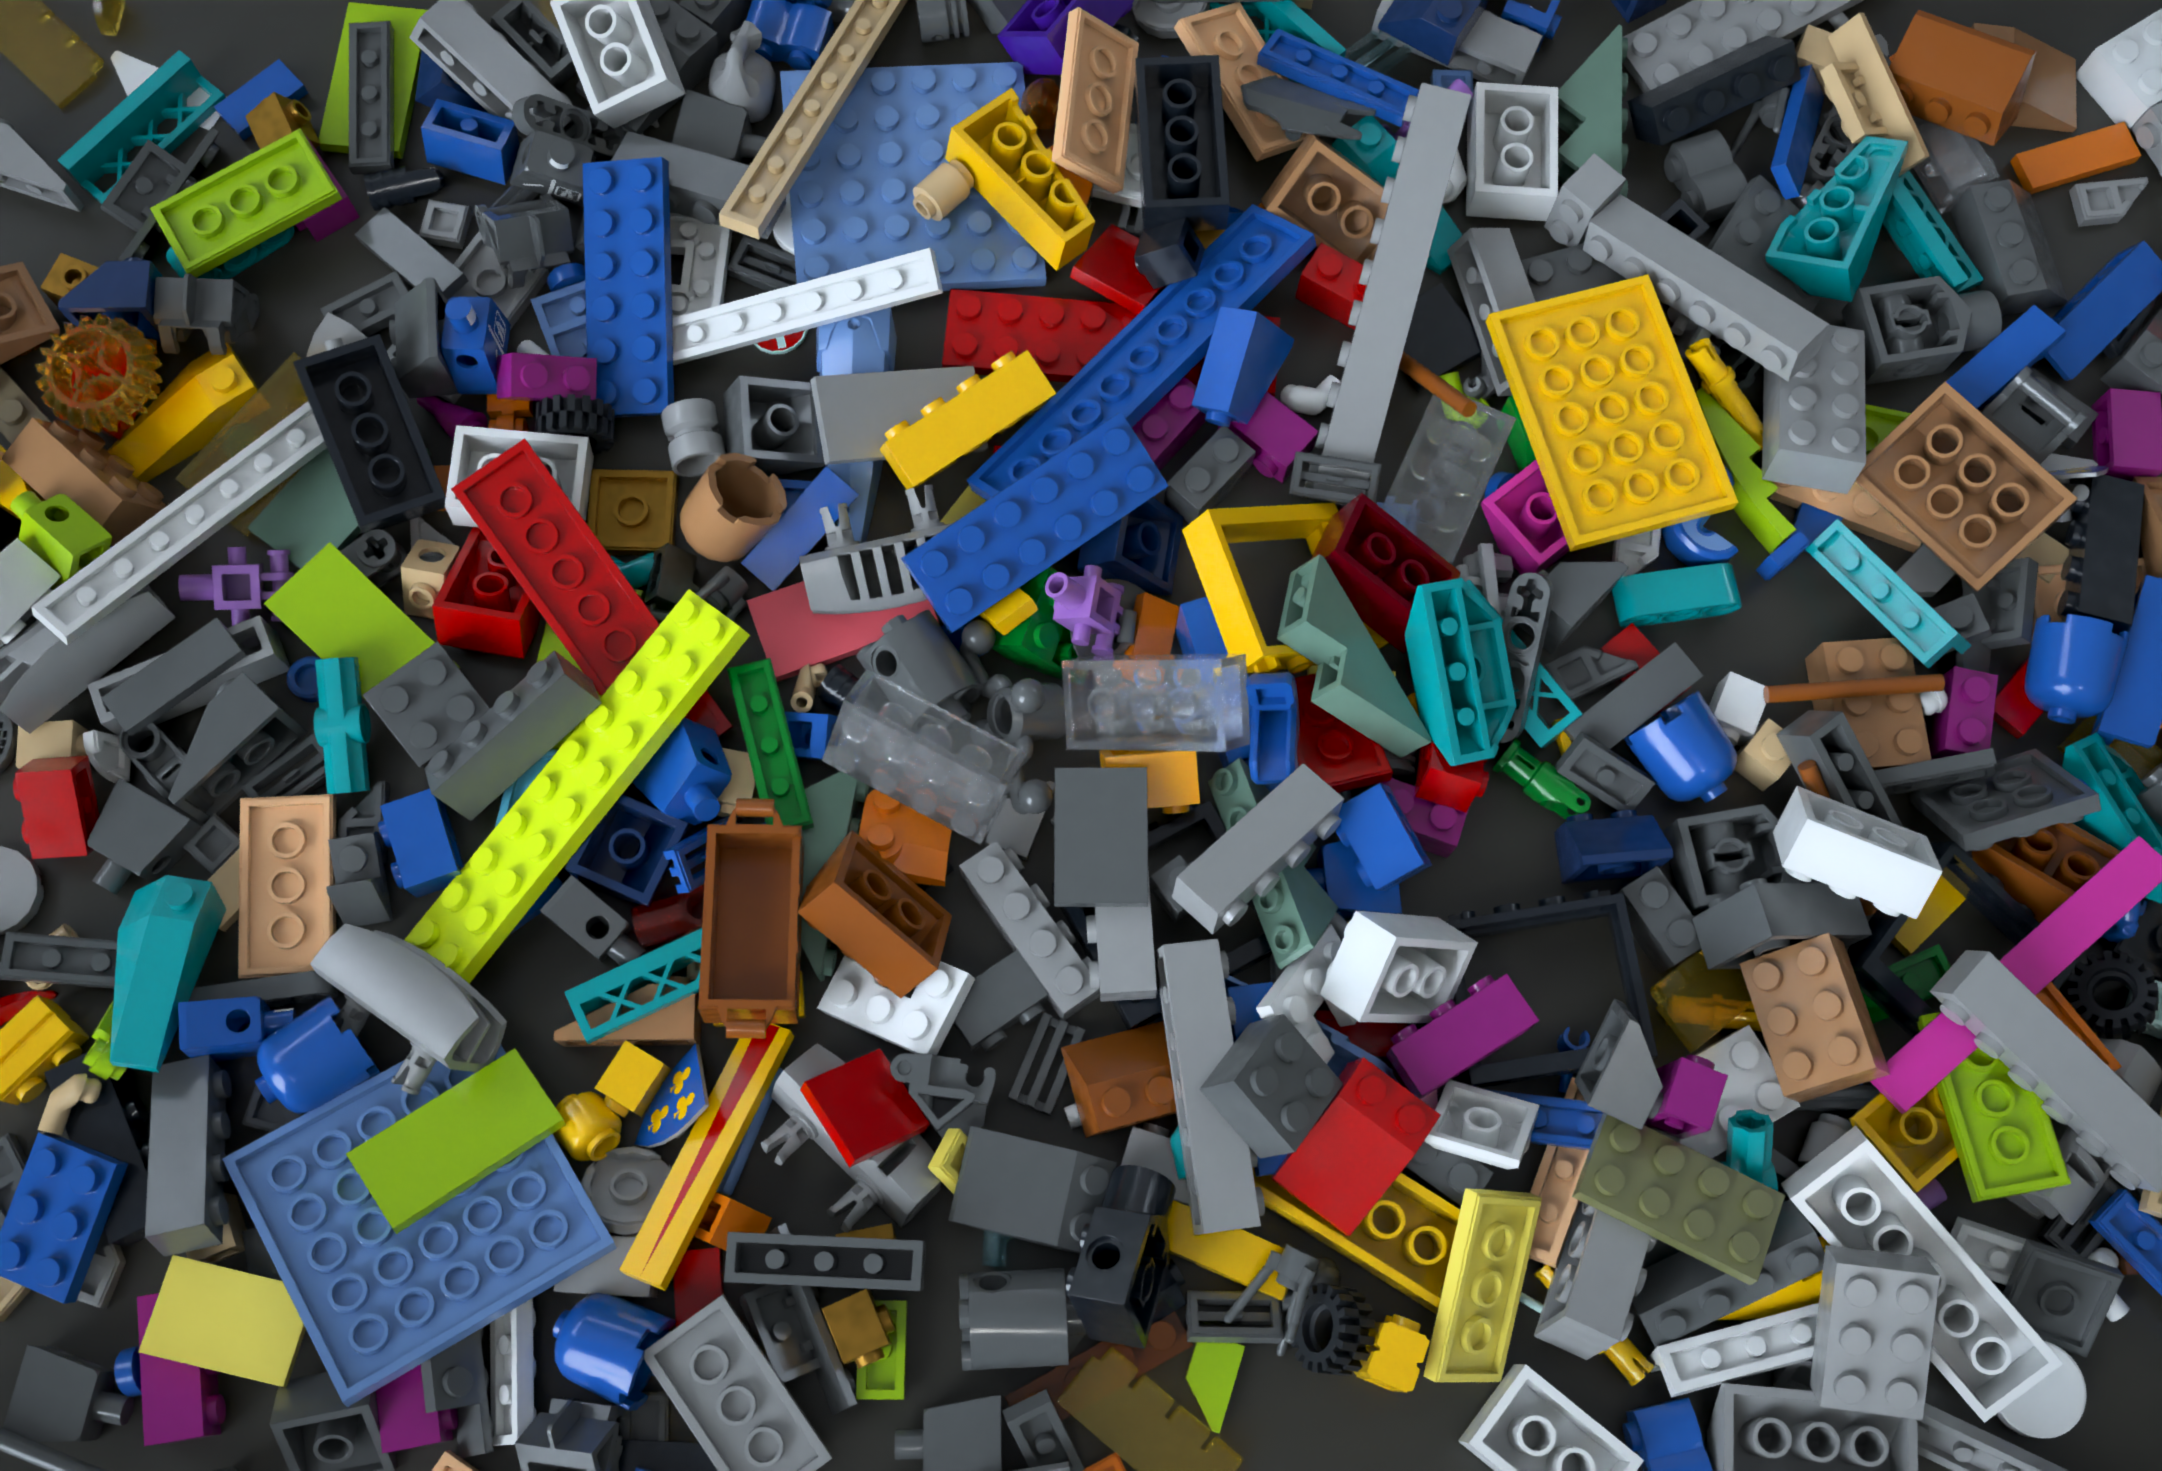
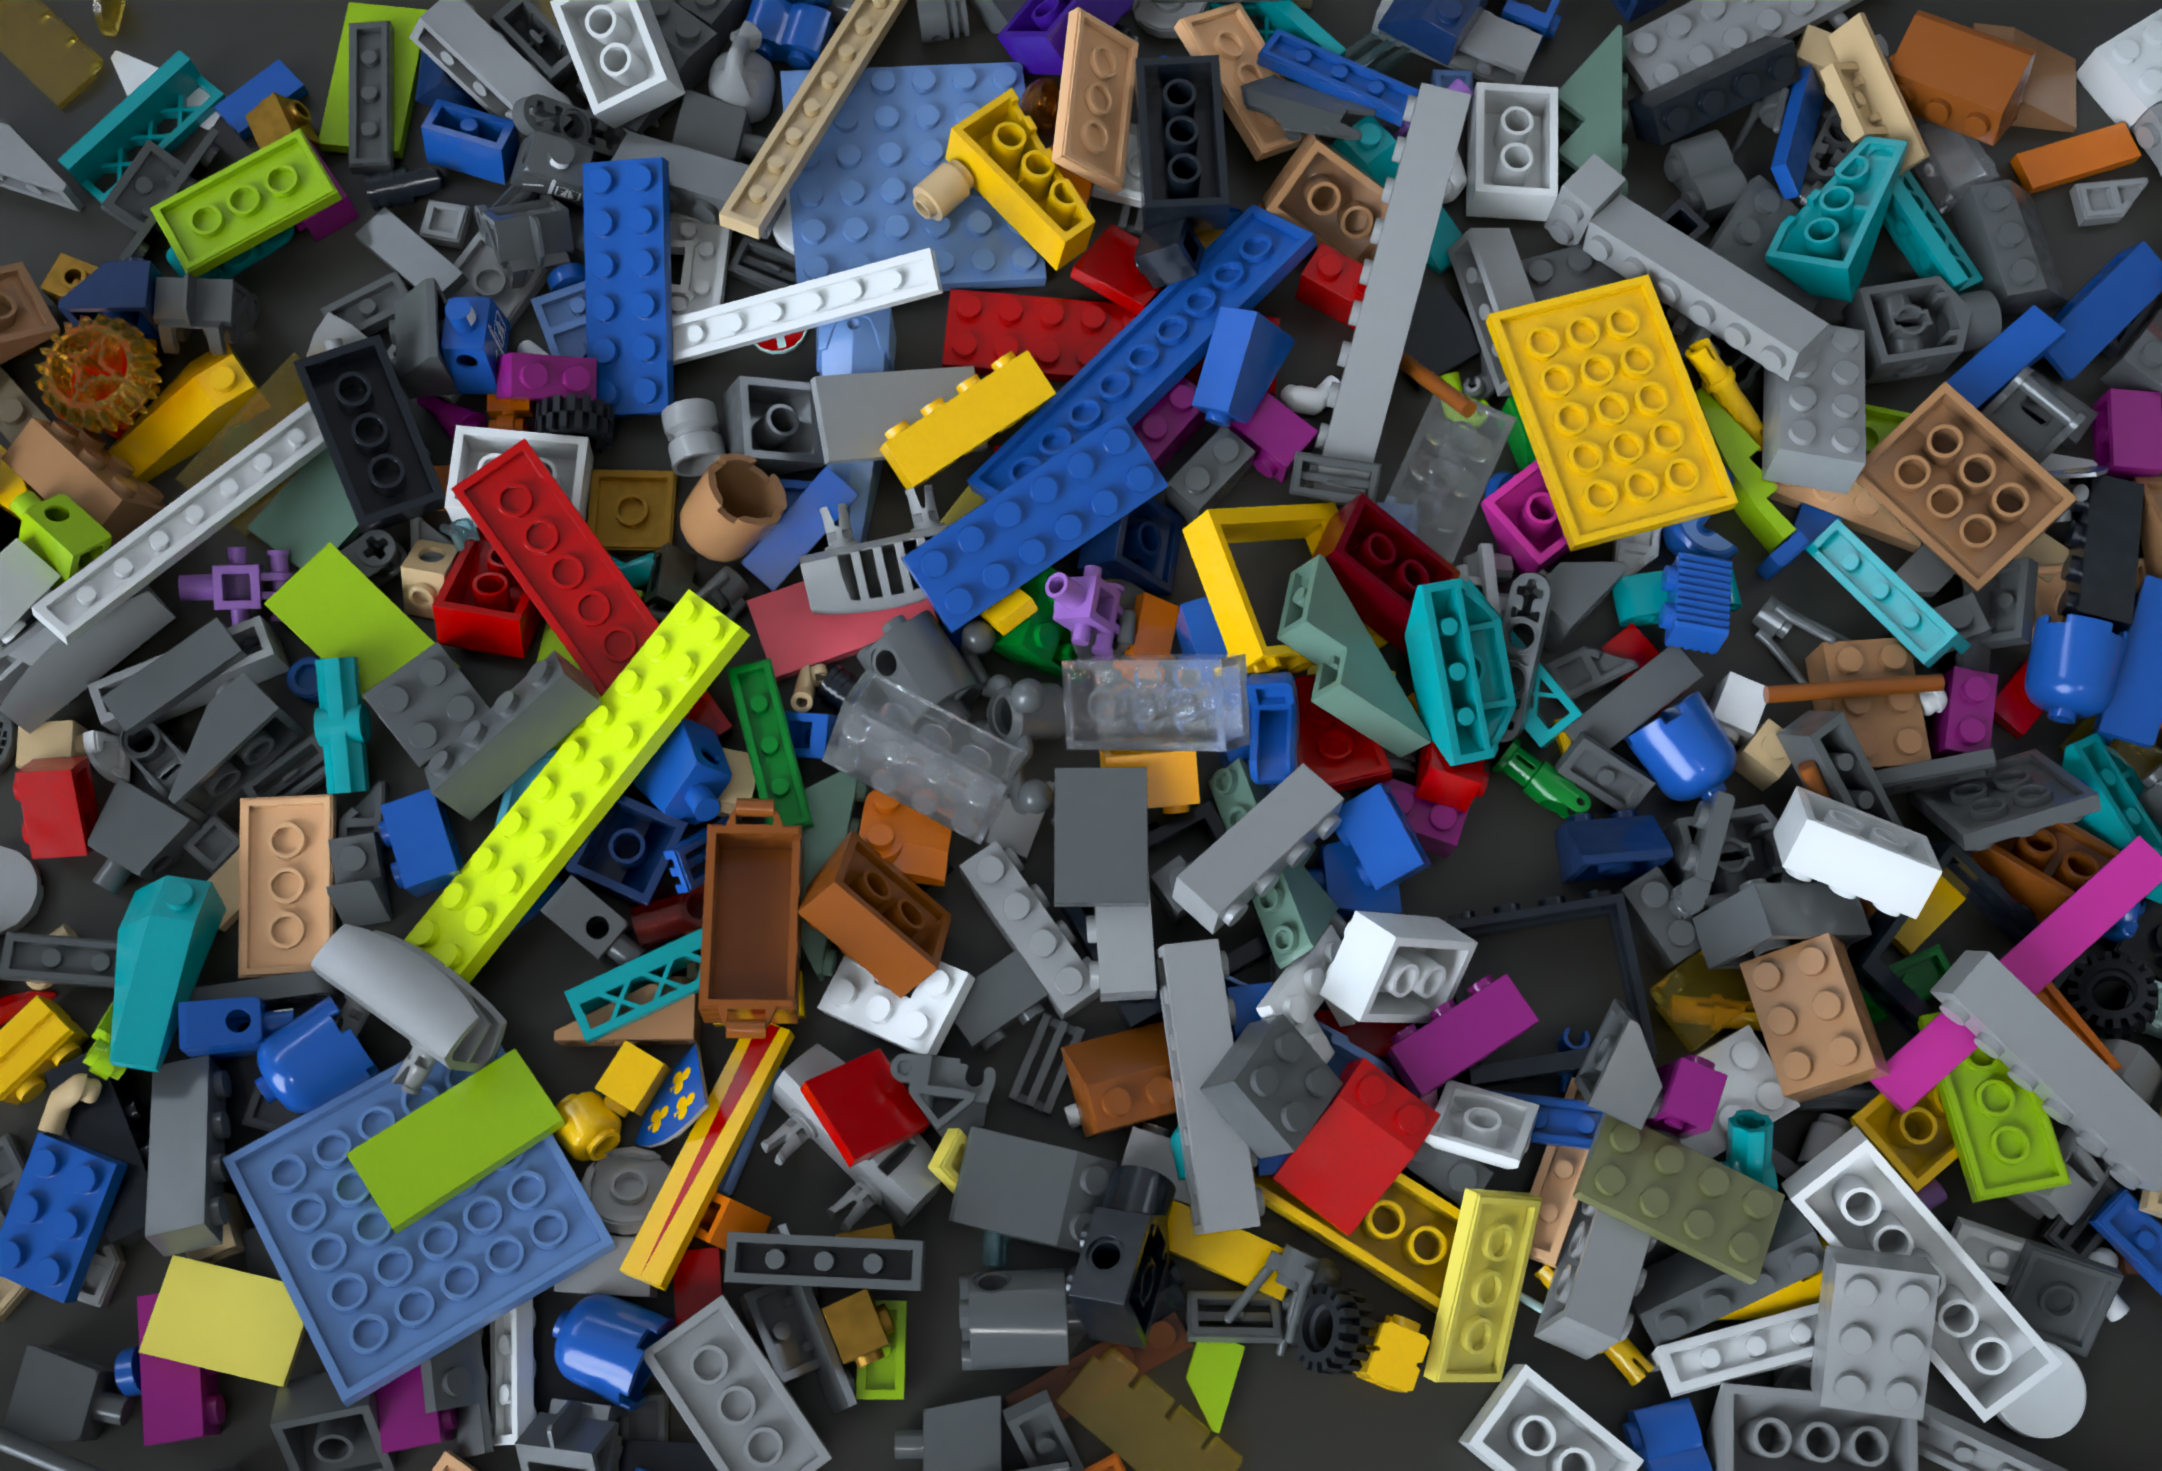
none -> clear light blue hand [440,518,480,552]
none -> blue brick [1658,552,1733,654]
none -> dark grey hinge [1669,790,1736,920]
none -> dark grey plant [1751,595,1852,683]

